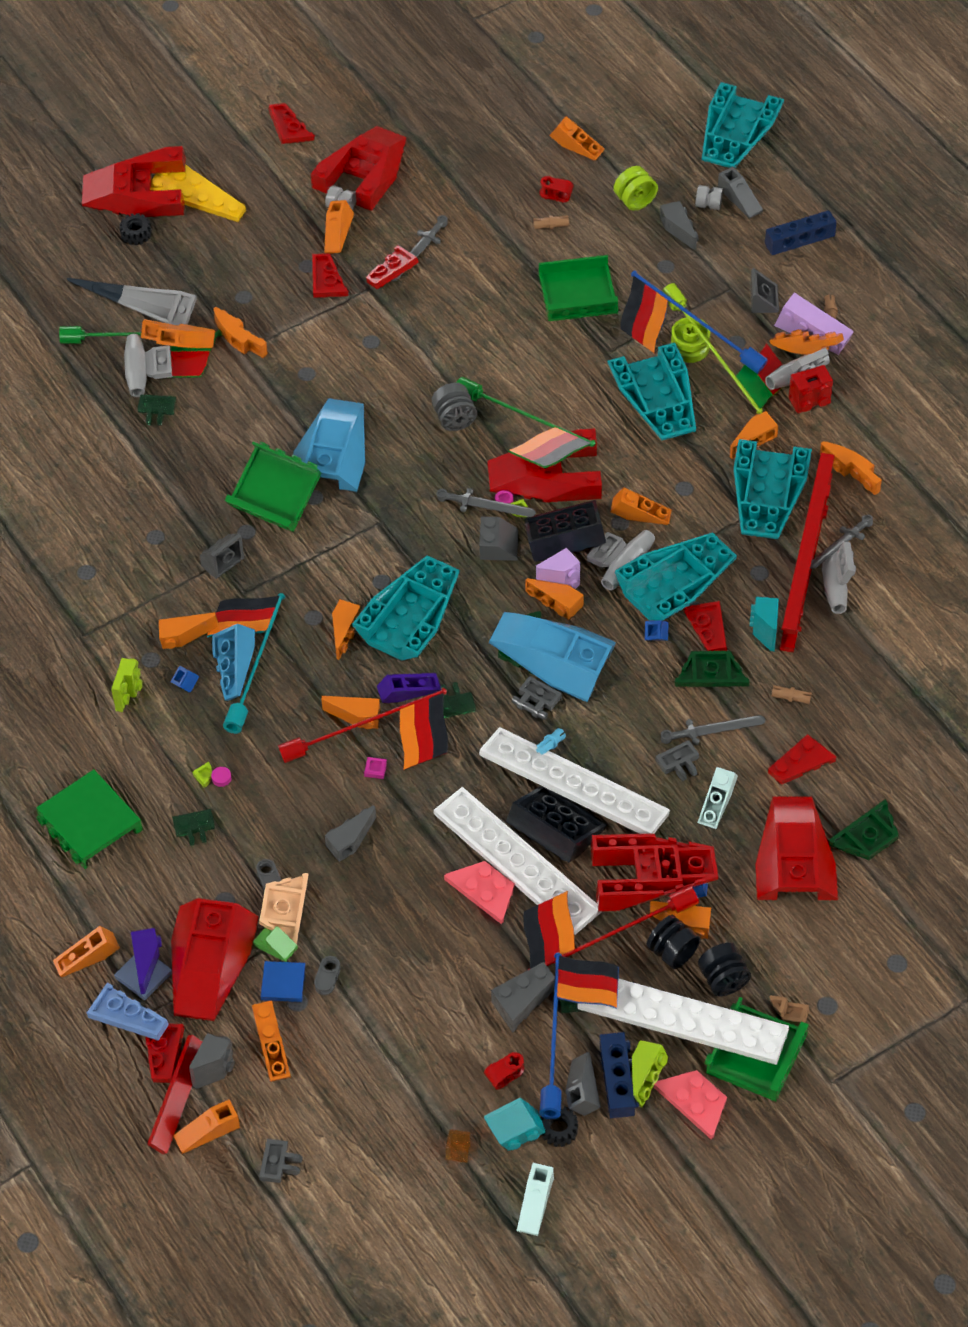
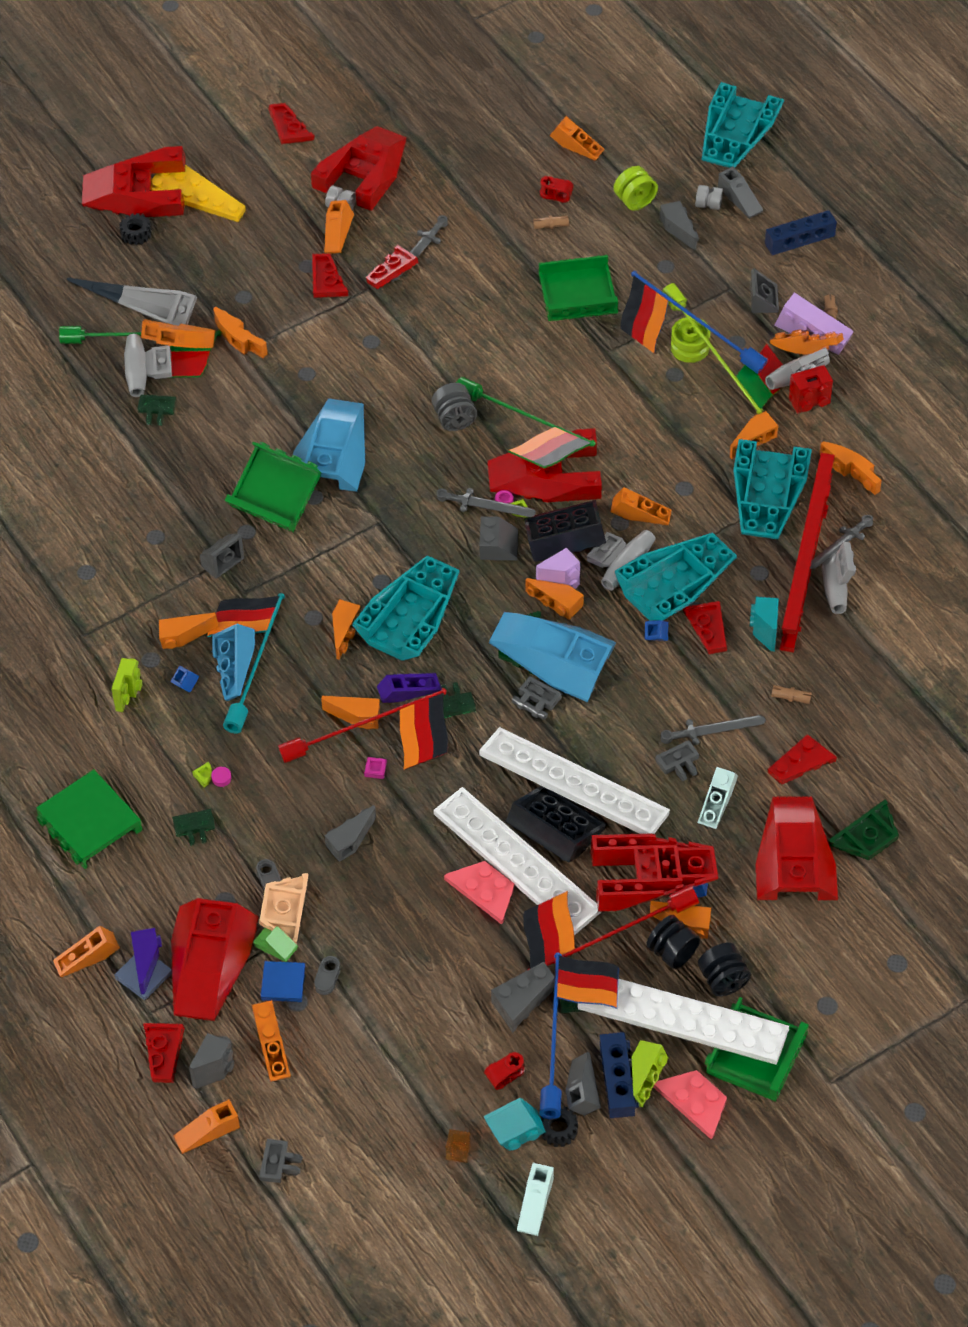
medium blue wing [87,982,169,1041] -> none
red tile [147,1035,202,1155] -> none
medium azure axle [536,728,566,755] -> none
teal wedge [607,343,696,440] -> none
dark green wing [675,651,749,687] -> none
medium nougat slope [770,995,810,1026] -> none

